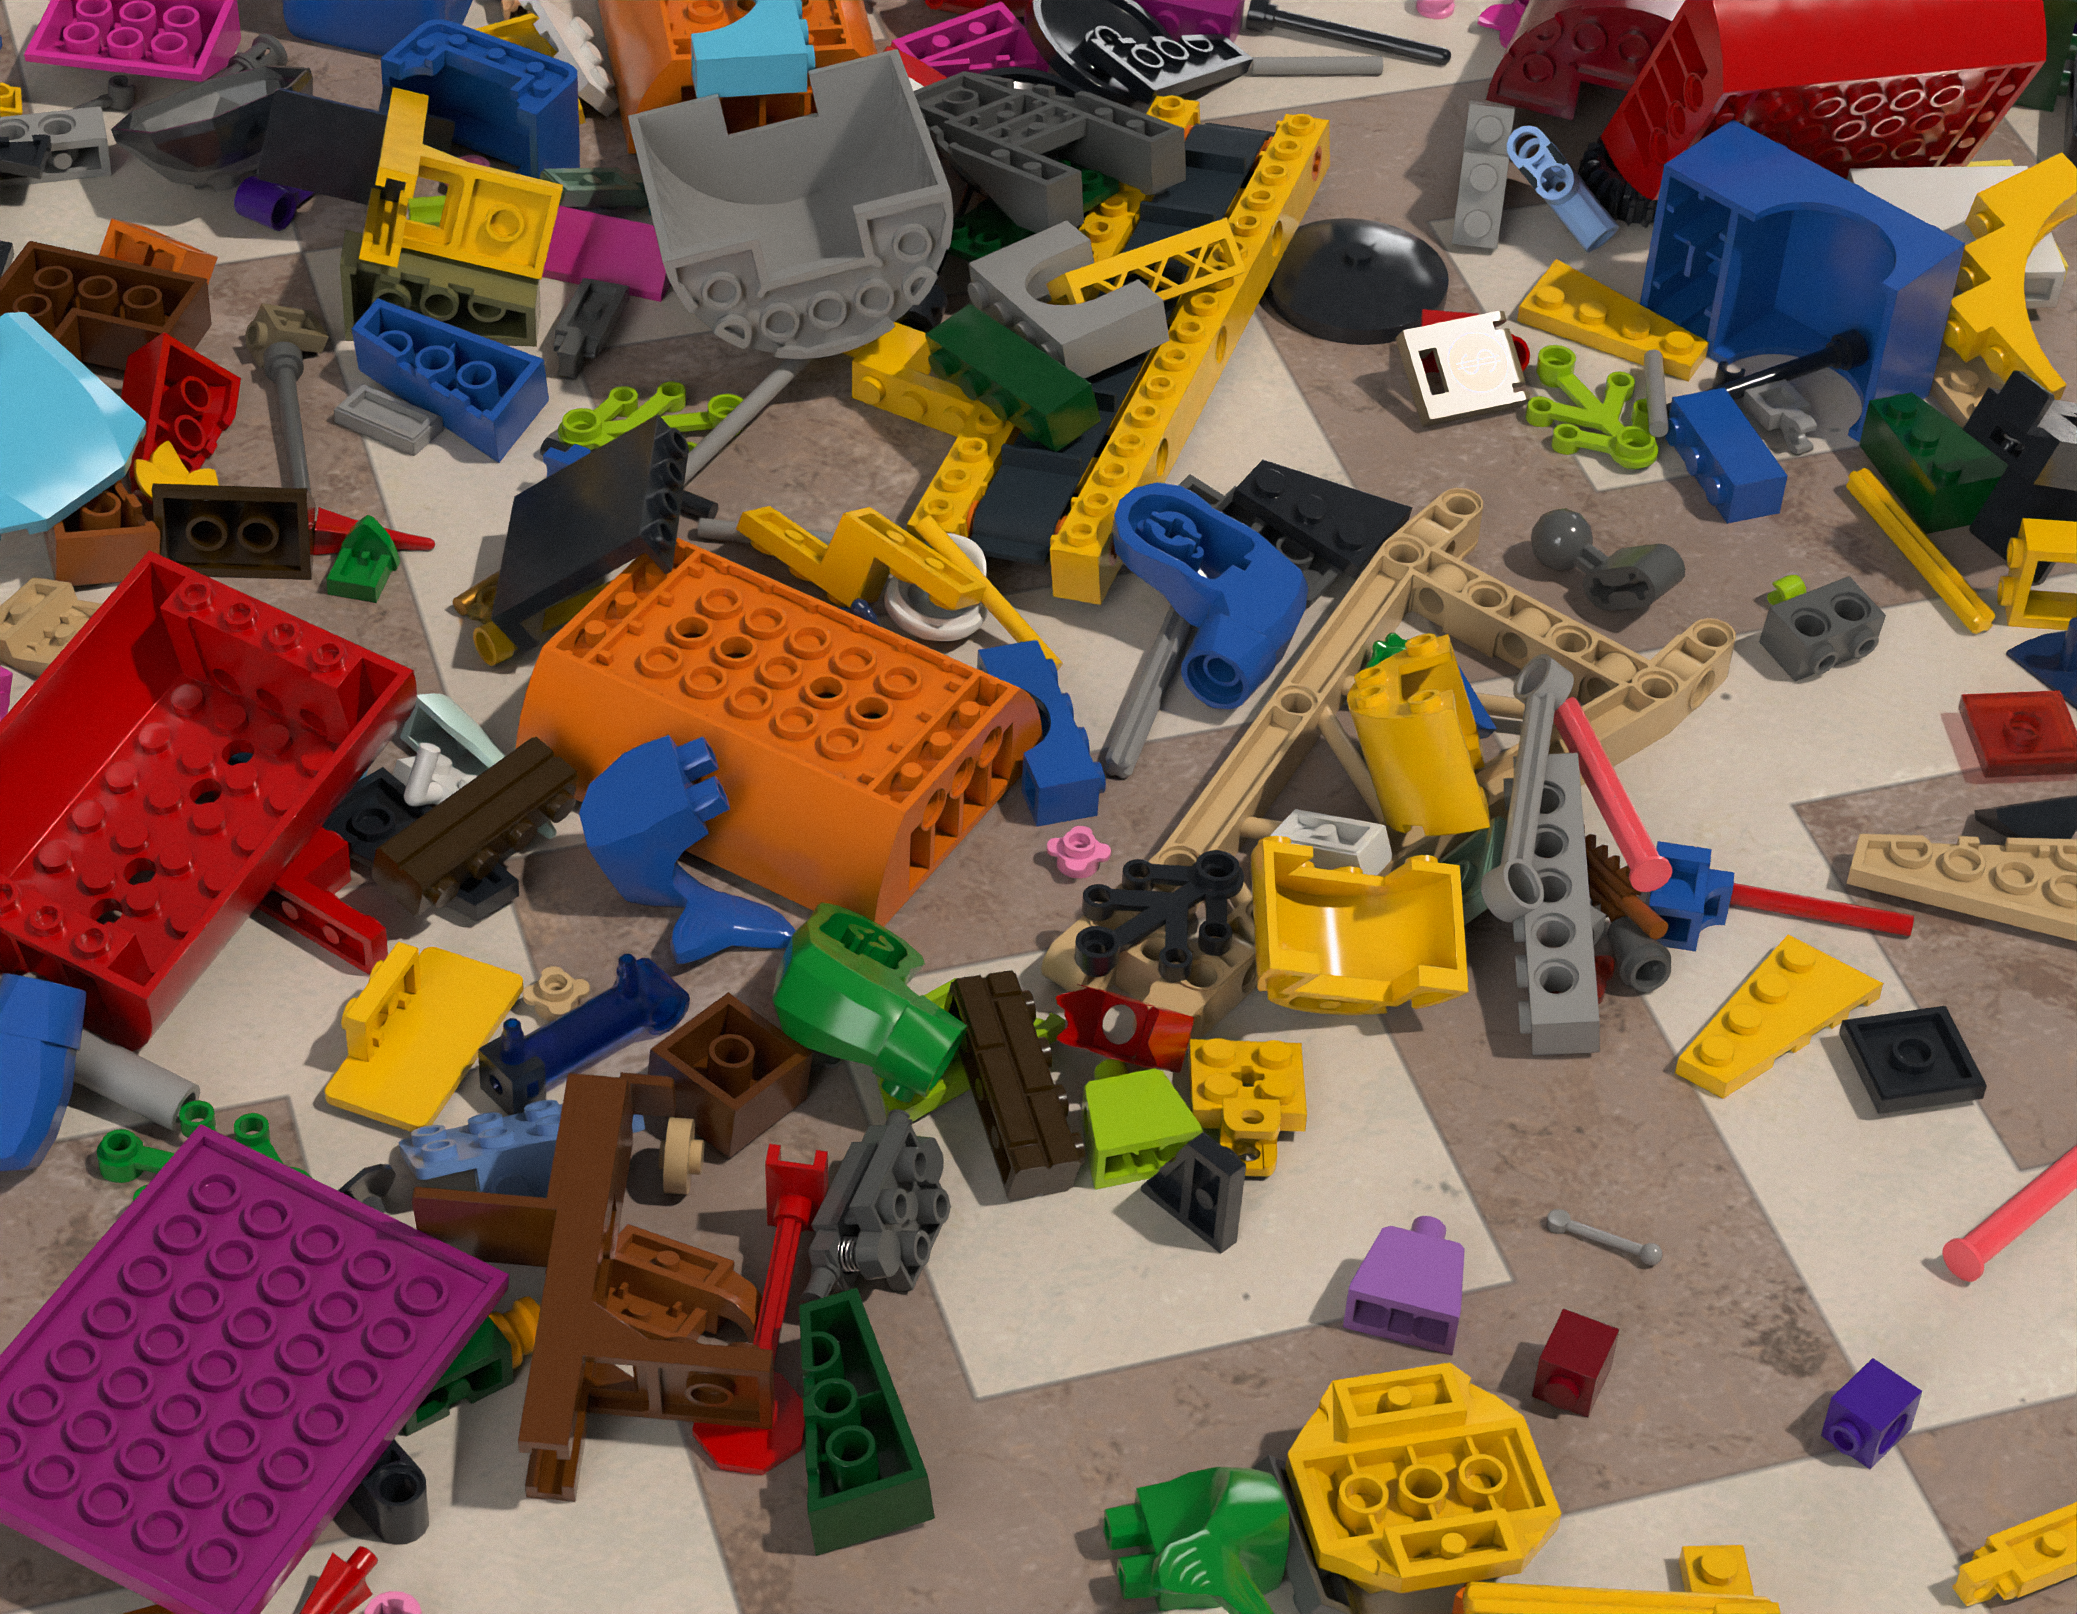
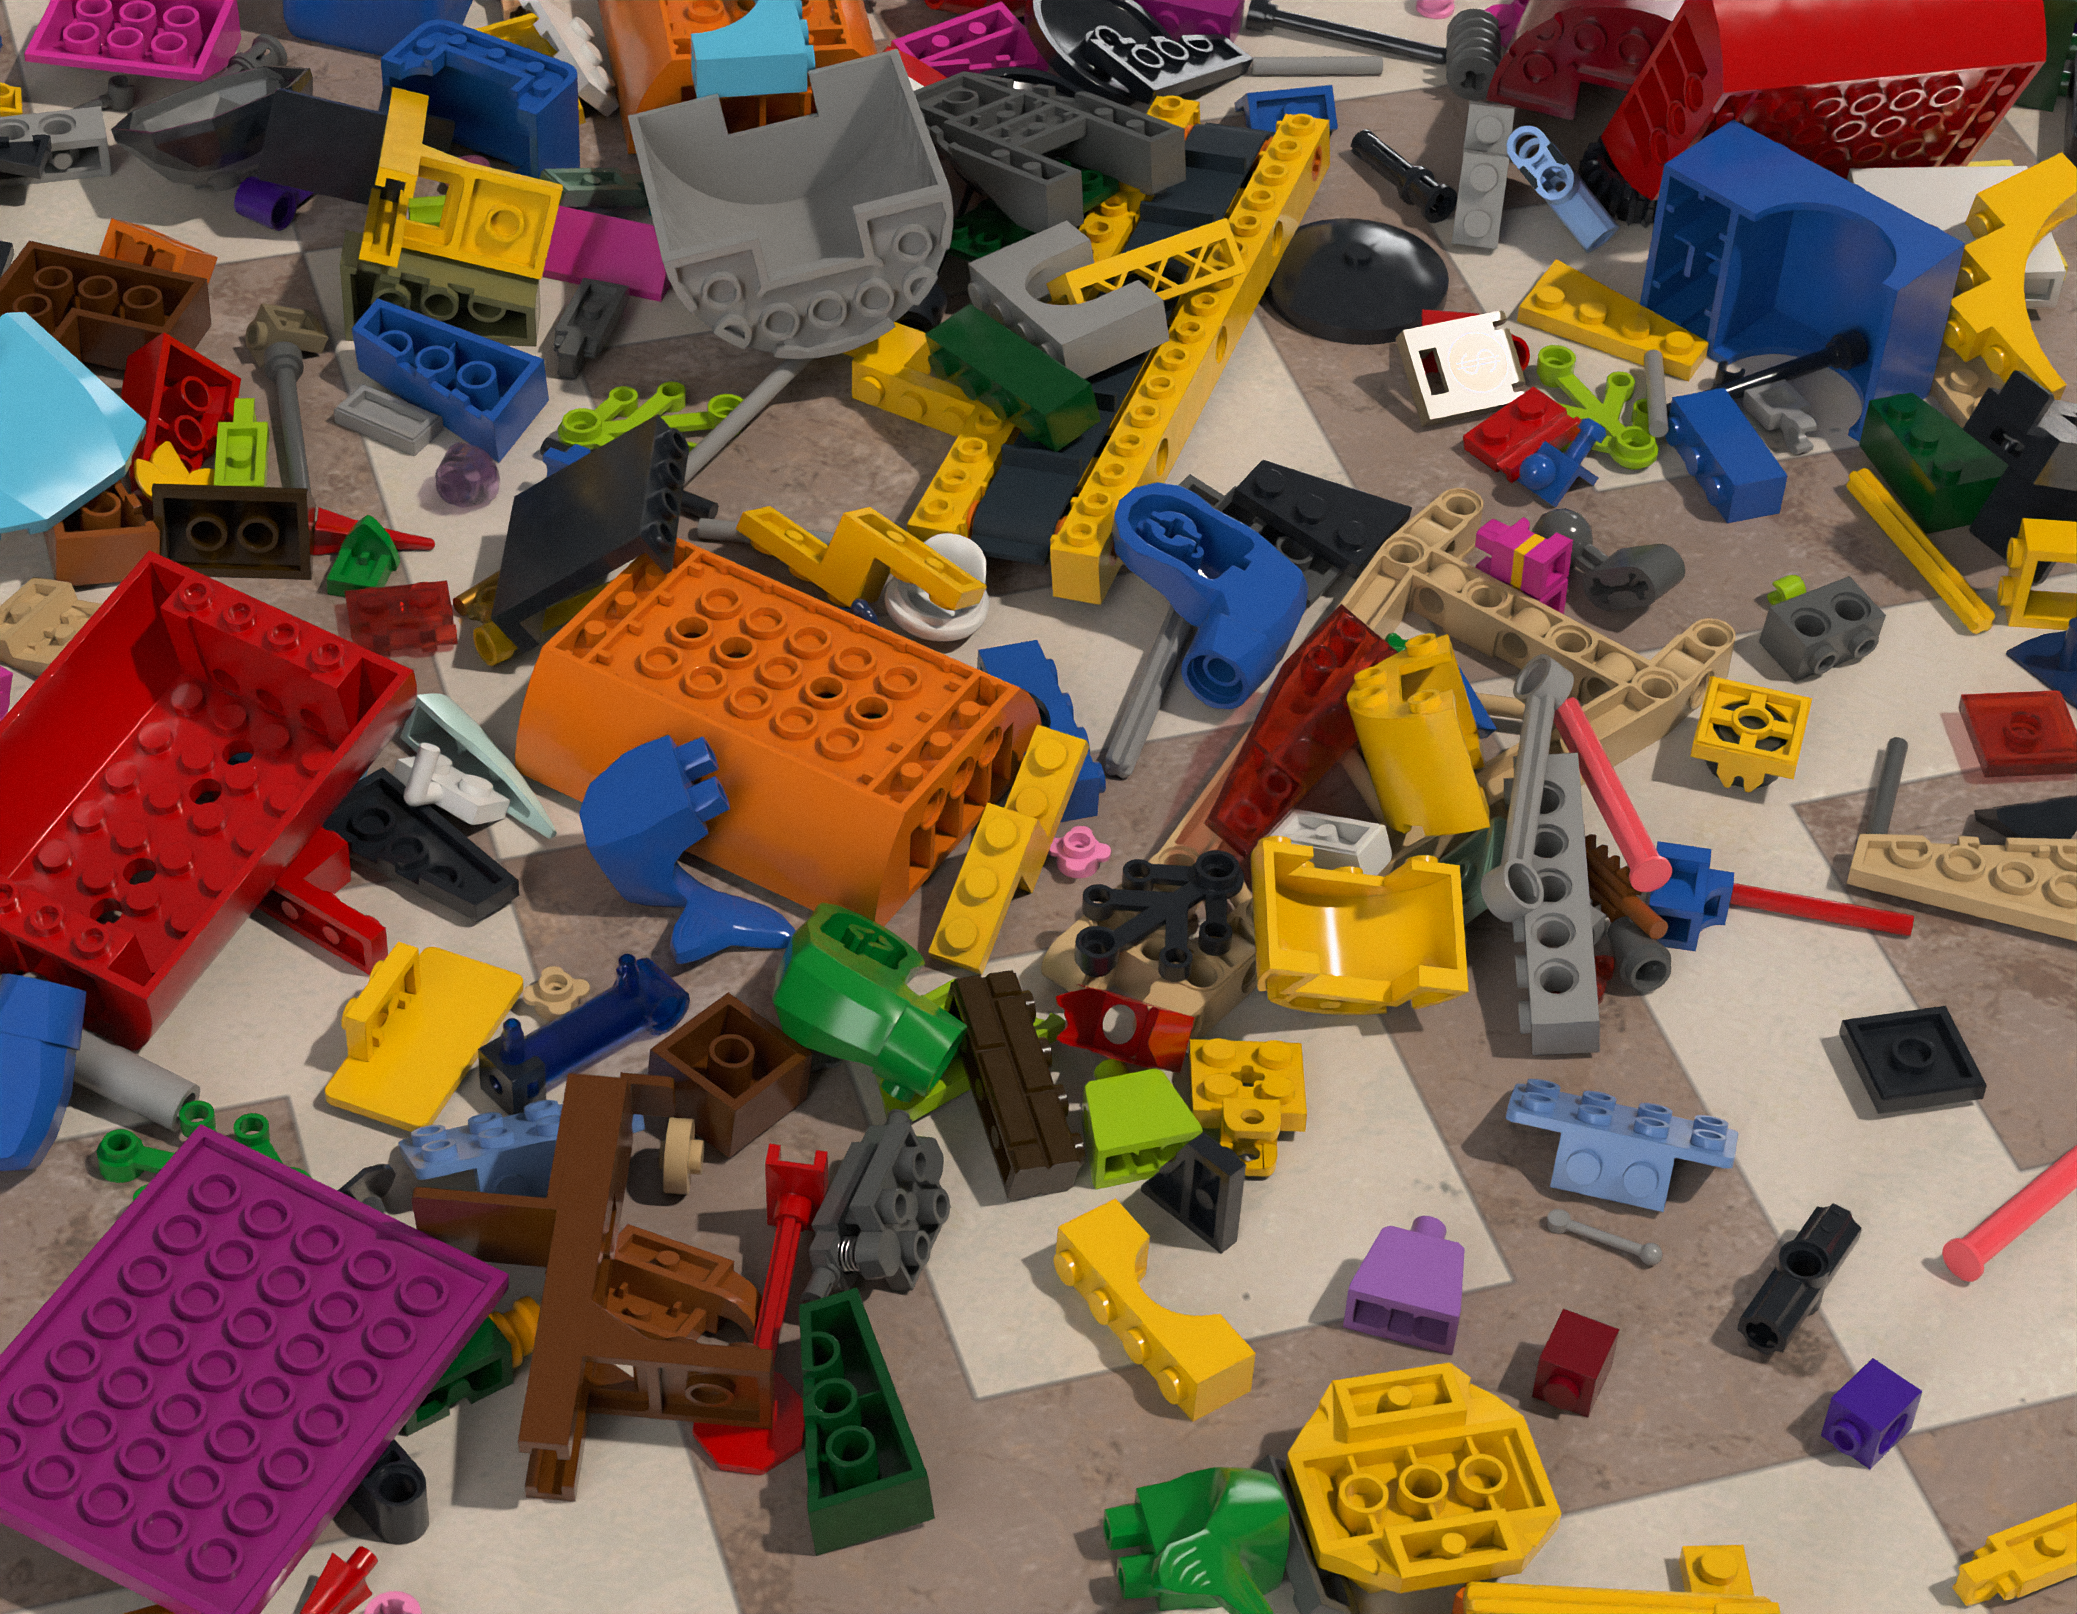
dark brown brick [372,737,579,917] -> none
yellow bar [915,515,1063,671] -> none
yellow wing [1675,934,1883,1099] -> none
none -> lime hinge [214,398,269,487]
none -> clear red plate [345,580,458,657]
none -> clear purple cone [435,442,500,508]
none -> yellow bracket [928,725,1090,975]
none -> yellow arch [1053,1198,1256,1422]
none -> clear red wedge [1204,604,1398,859]
none -> blue panel [1234,85,1338,132]
none -> black pin [1350,129,1457,223]
none -> dark grey piece [1446,8,1502,101]
none -> red plate [1463,386,1581,483]
none -> dark pink hips [1475,517,1573,614]
none -> medium blue bracket [1505,1079,1738,1212]
none -> blue piece [1517,418,1606,508]
none -> yellow piece [1690,676,1812,793]
none -> black piece [1738,1203,1862,1355]
none -> dark grey bar [1866,737,1908,834]

